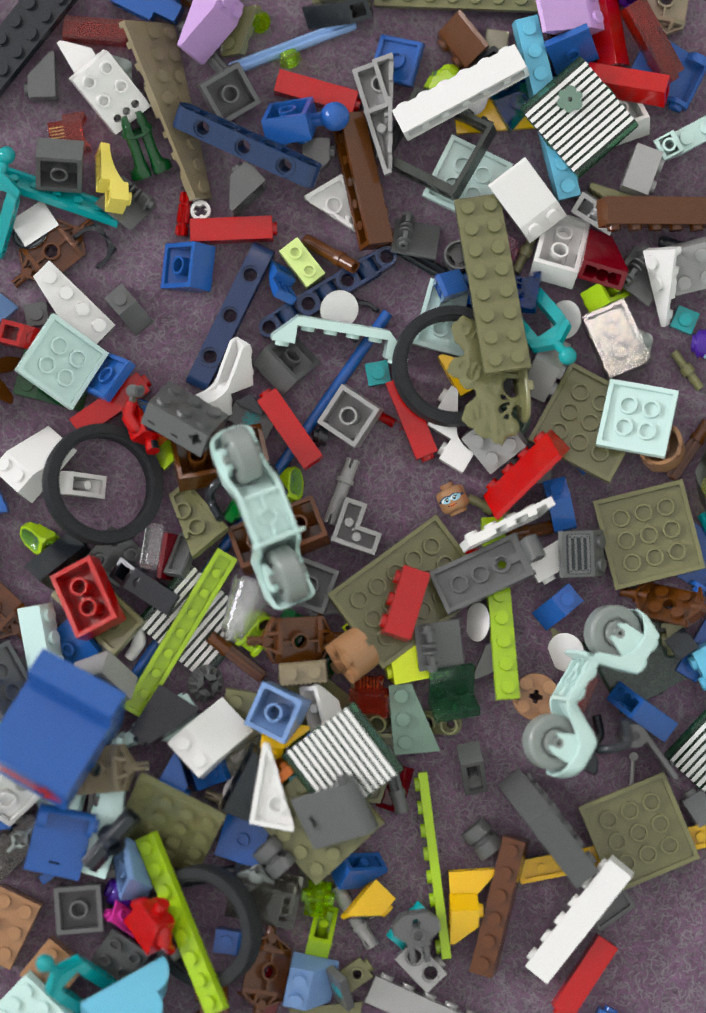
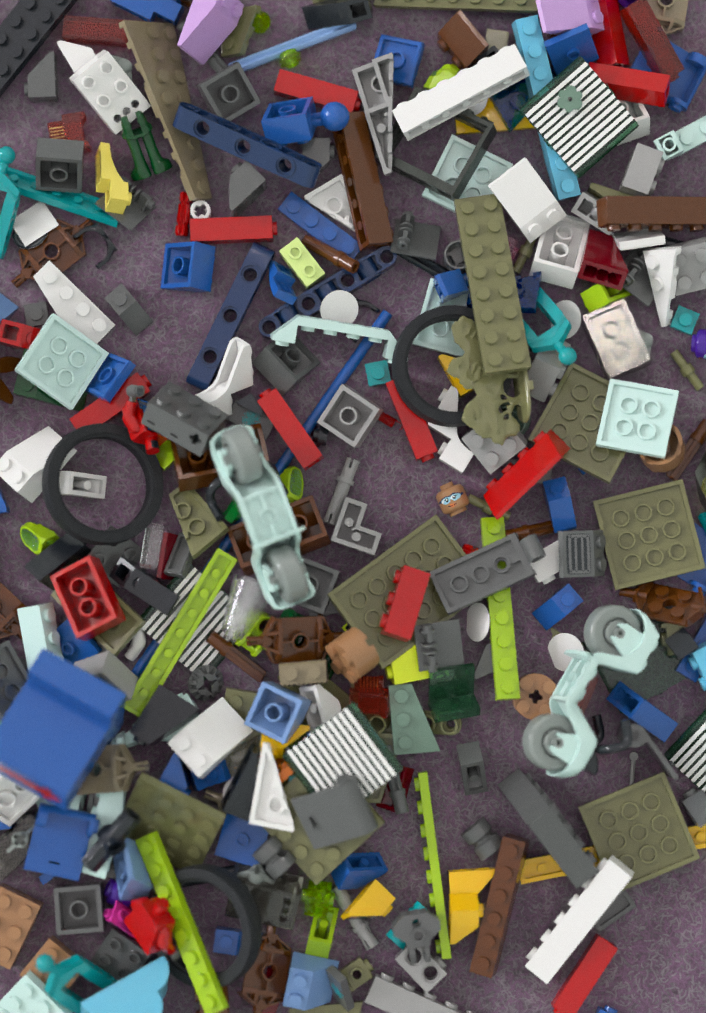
white wing [460,496,555,553] -> none
none -> blue plate [278,191,360,259]
none -> white tile [612,229,666,251]

